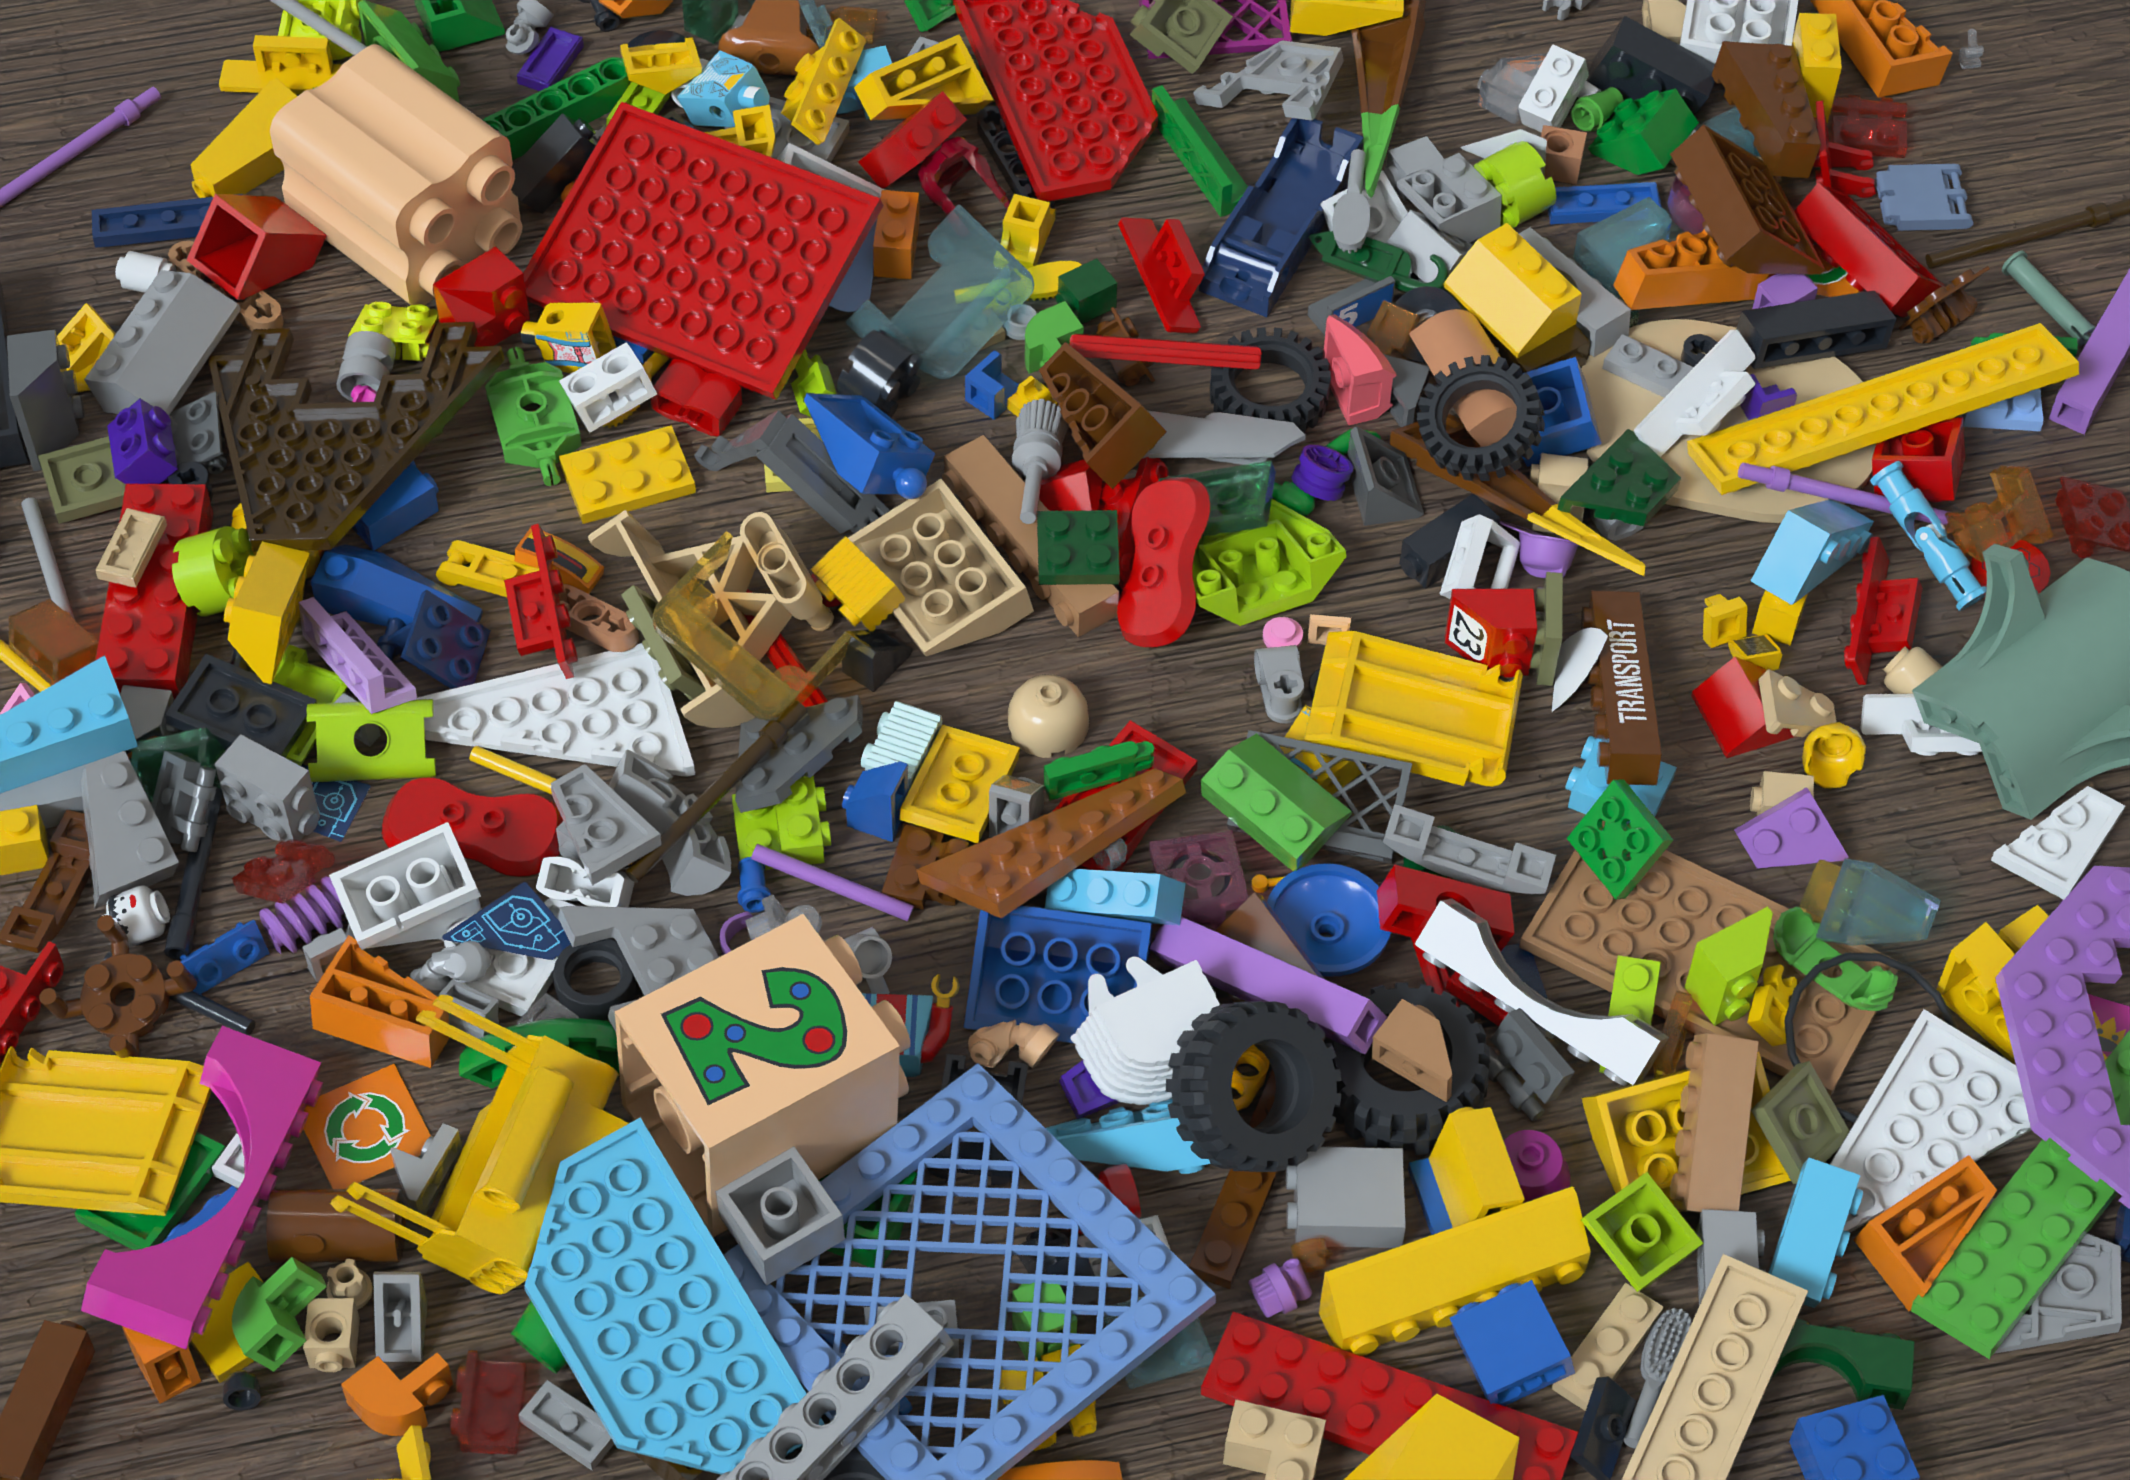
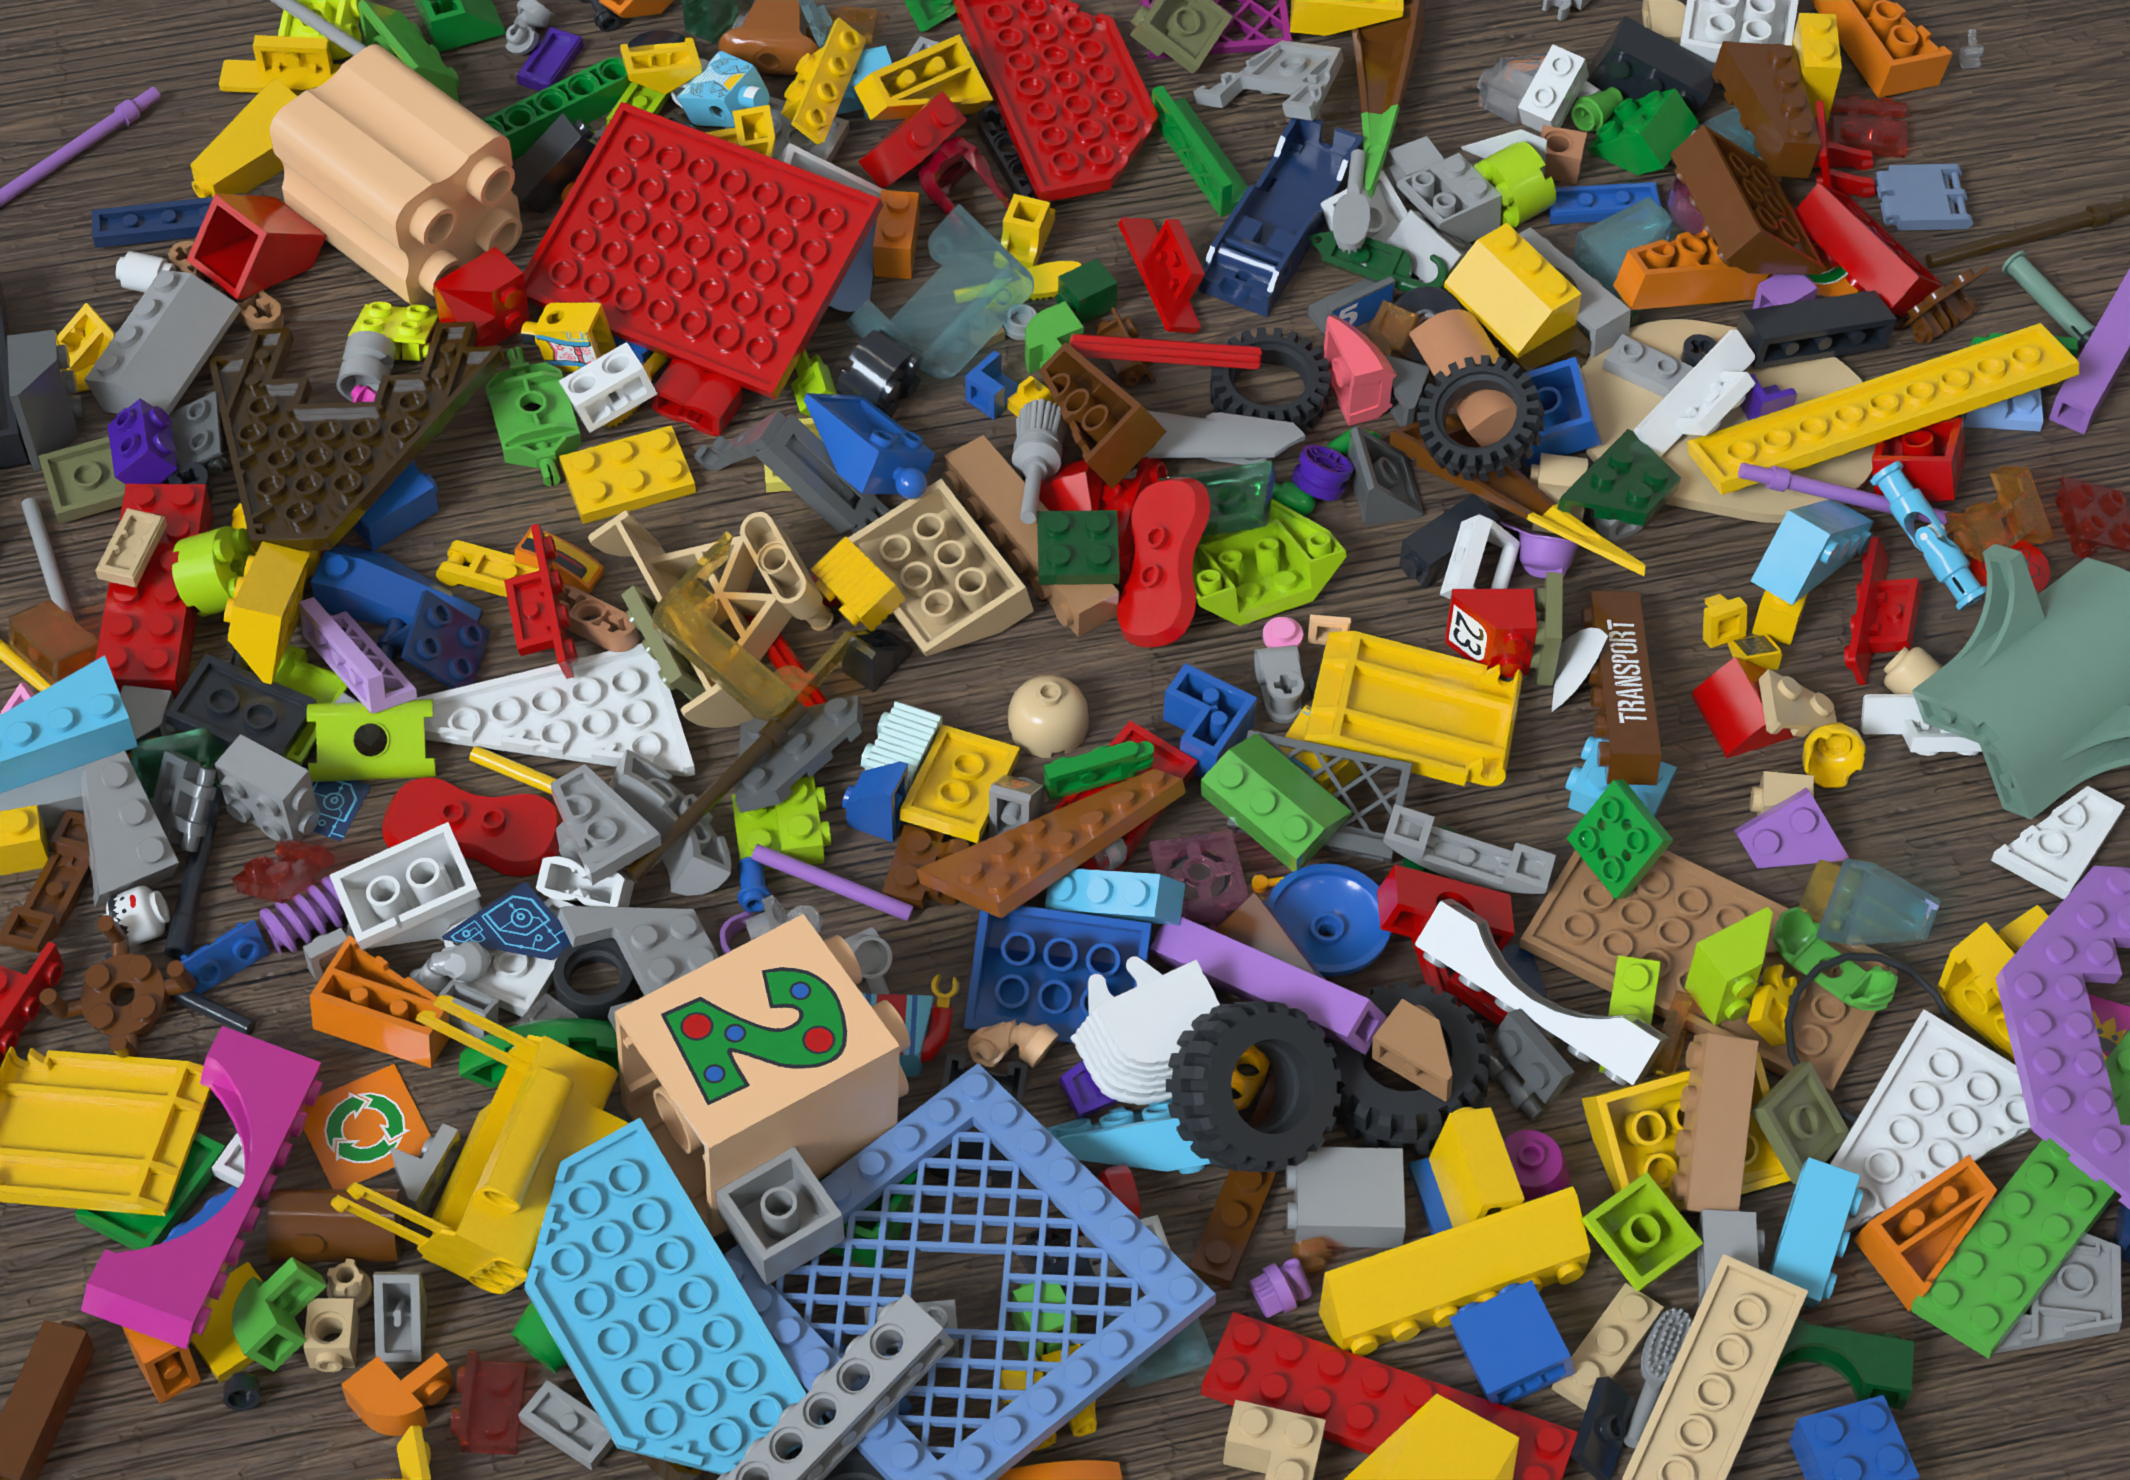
none -> blue brick [1163,663,1257,778]

